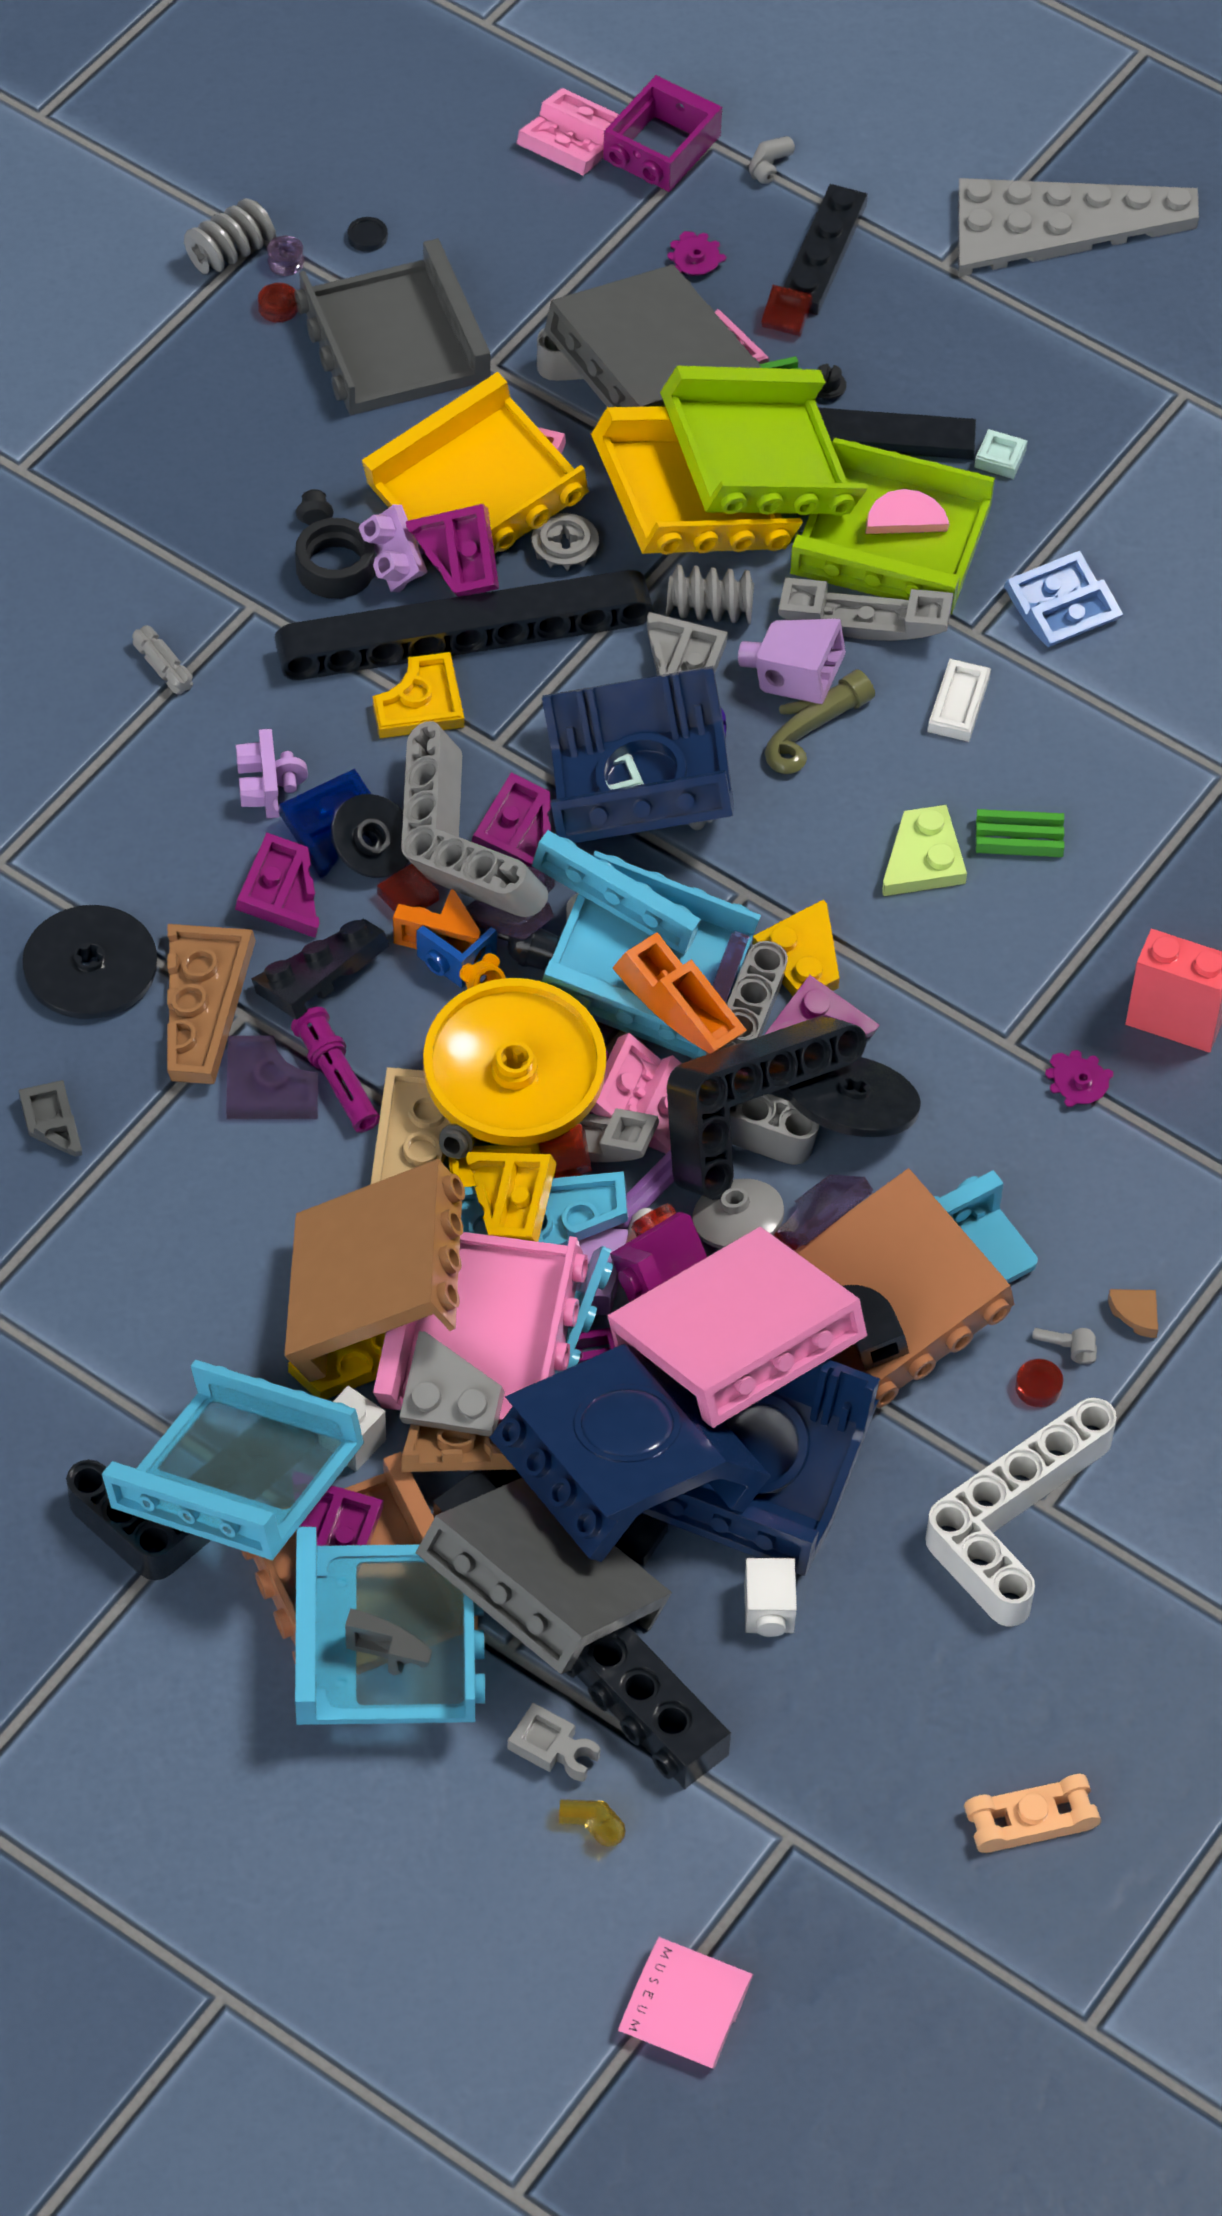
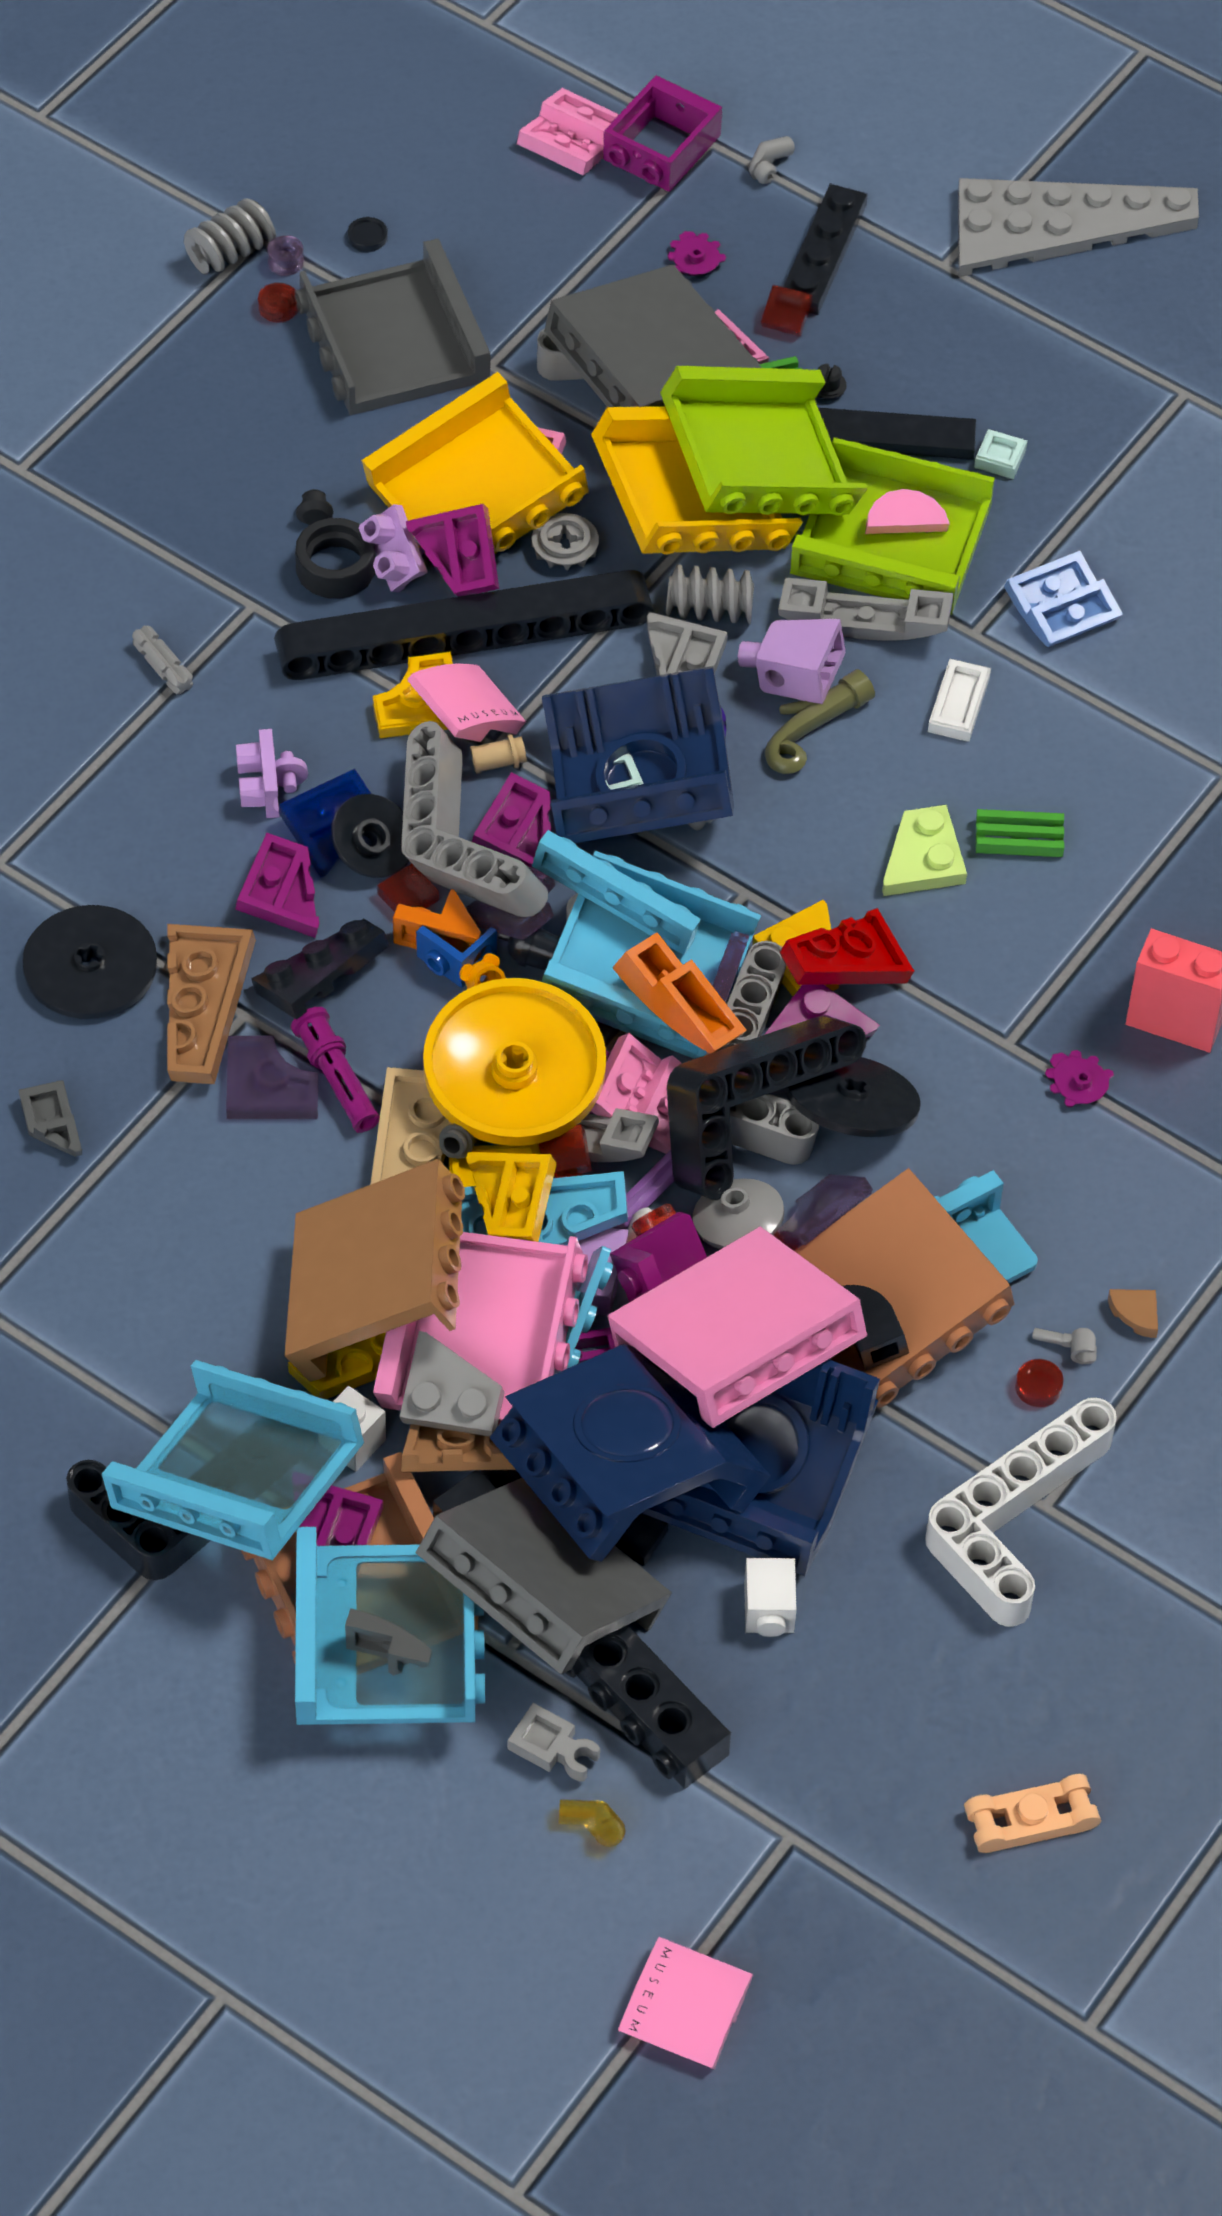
none -> bright pink slope [407,664,526,742]
none -> tan pin [470,734,527,774]
none -> red wing [779,908,914,985]

